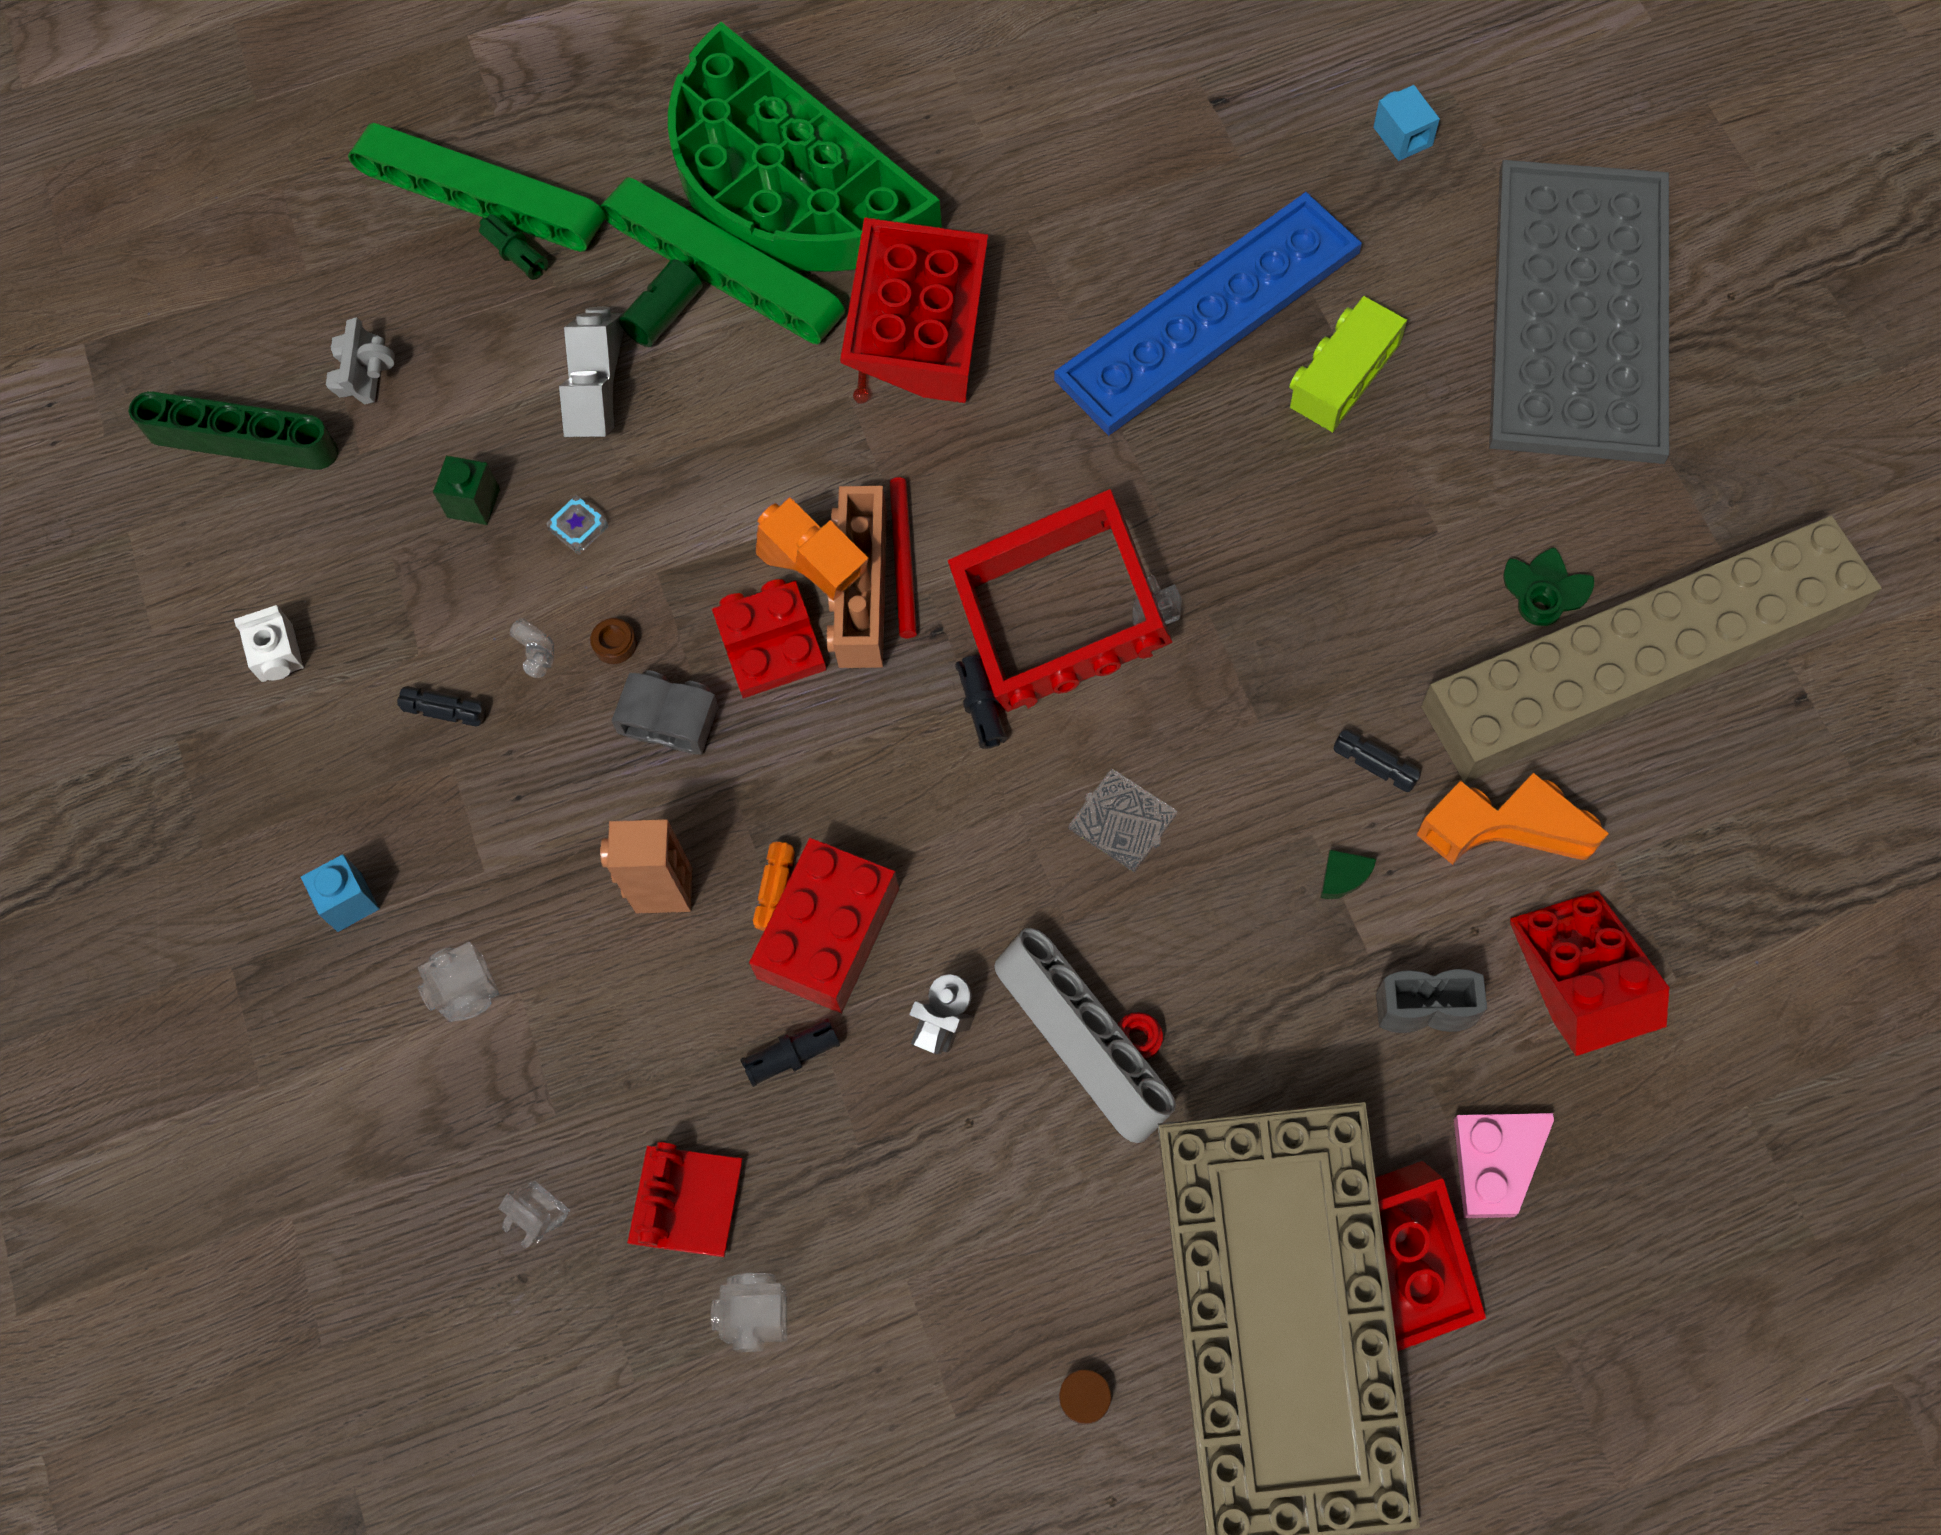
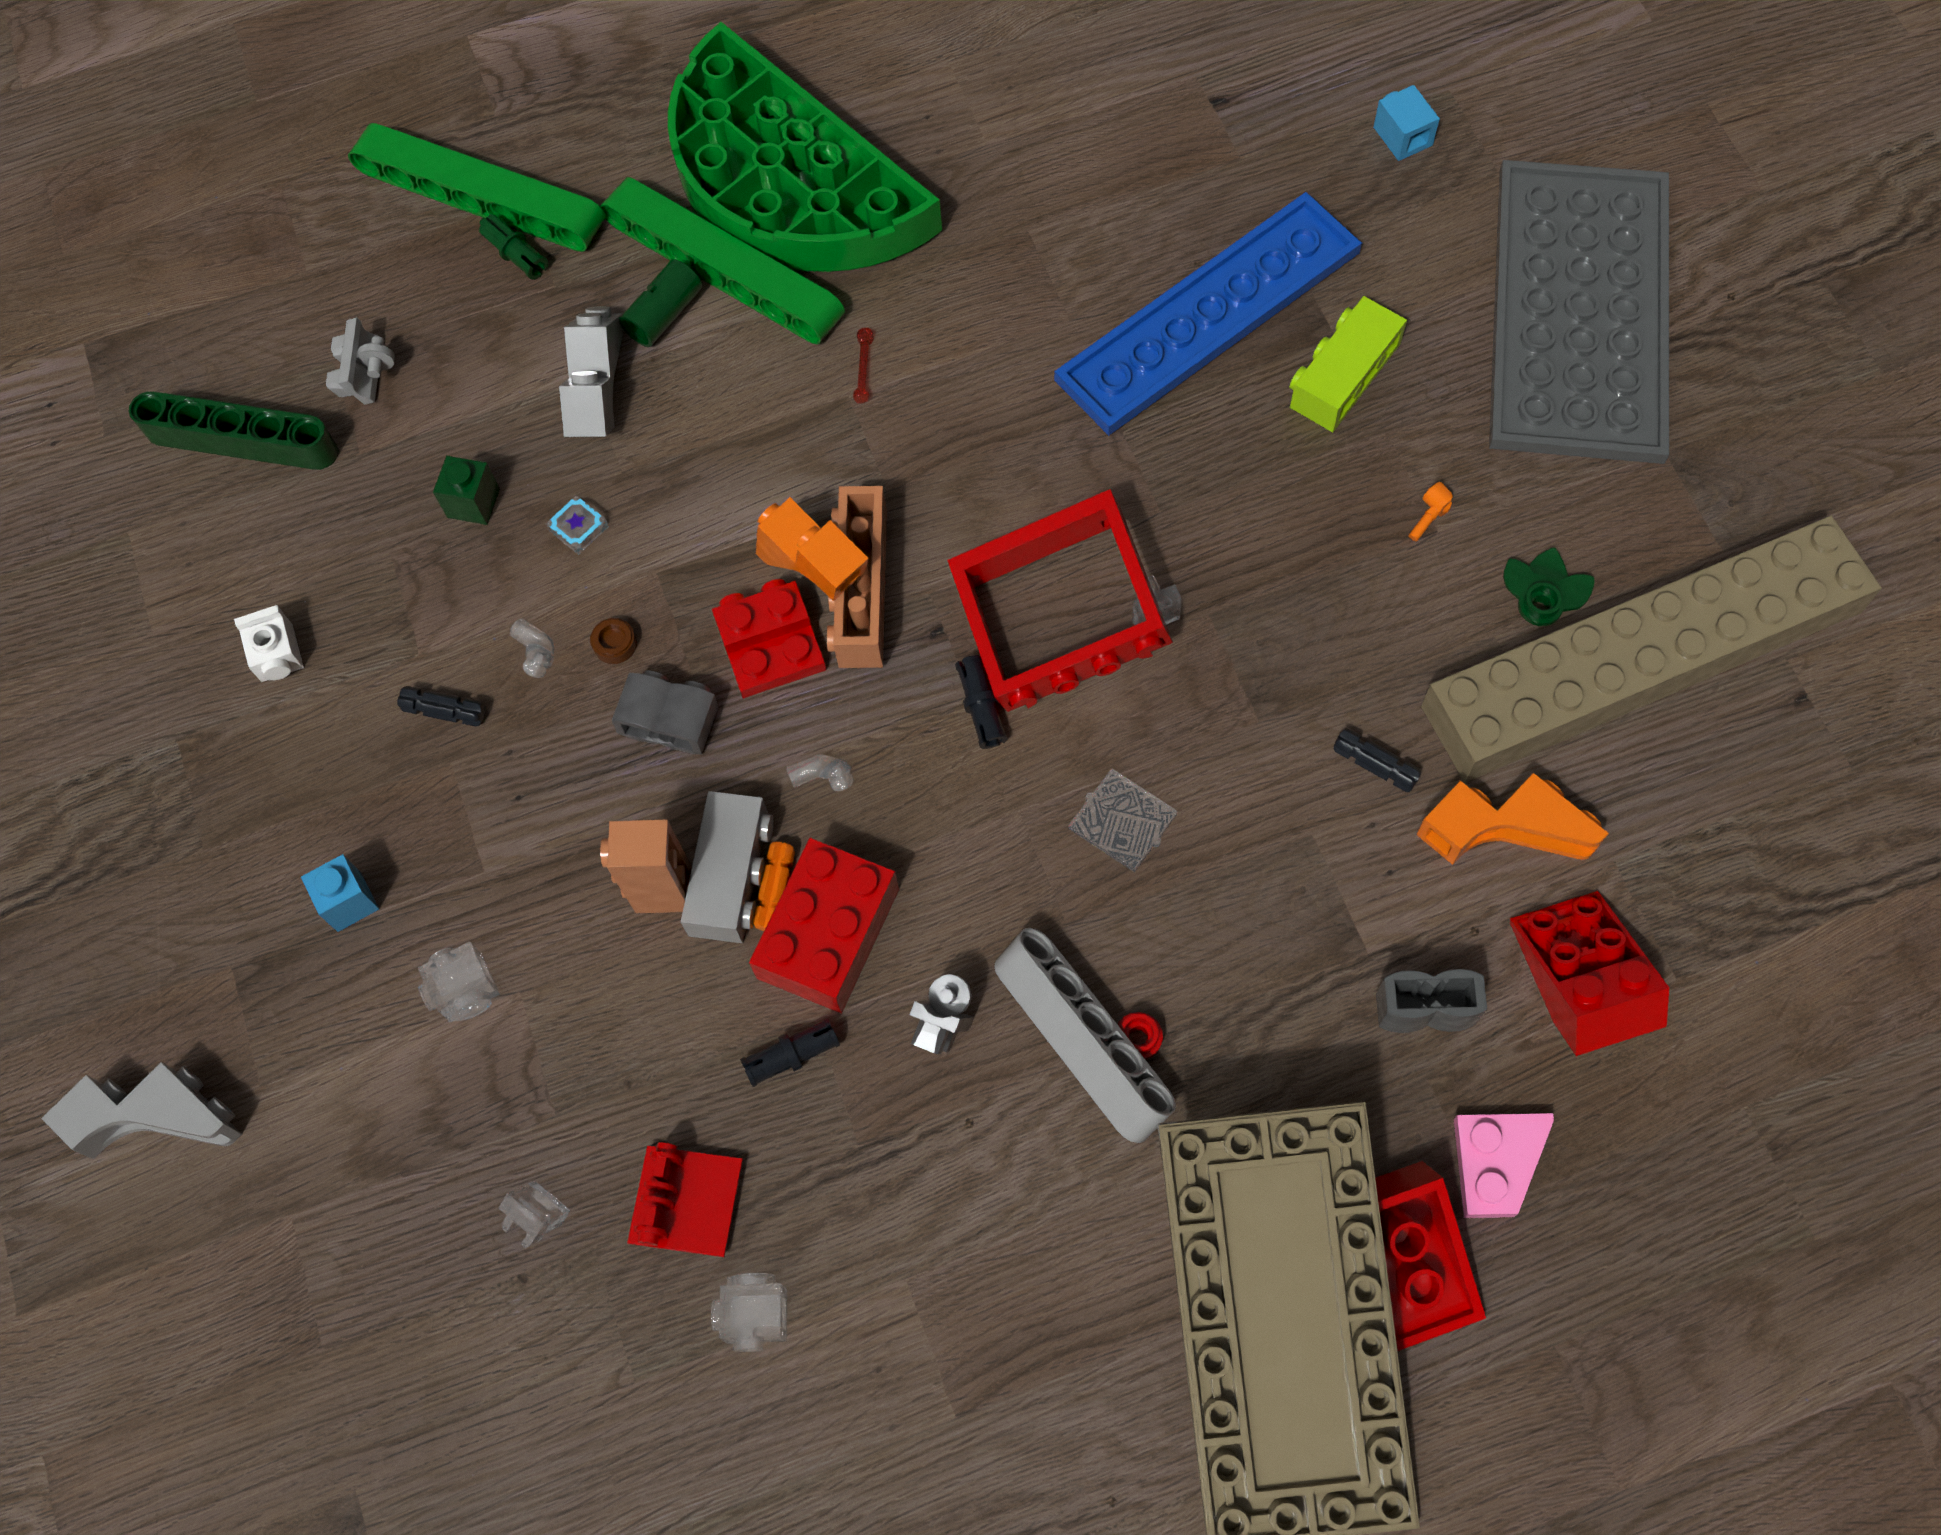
red slope [840,218,988,403] -> none
red bar [890,477,917,639] -> none
reddish brown tile [1059,1370,1111,1425] -> none
dark green tile [1320,850,1376,899] -> none
none -> light grey arch [41,1062,242,1159]
none -> light grey brick [681,791,774,944]
none -> clear arm [785,754,854,792]
none -> orange hand [1408,482,1453,542]

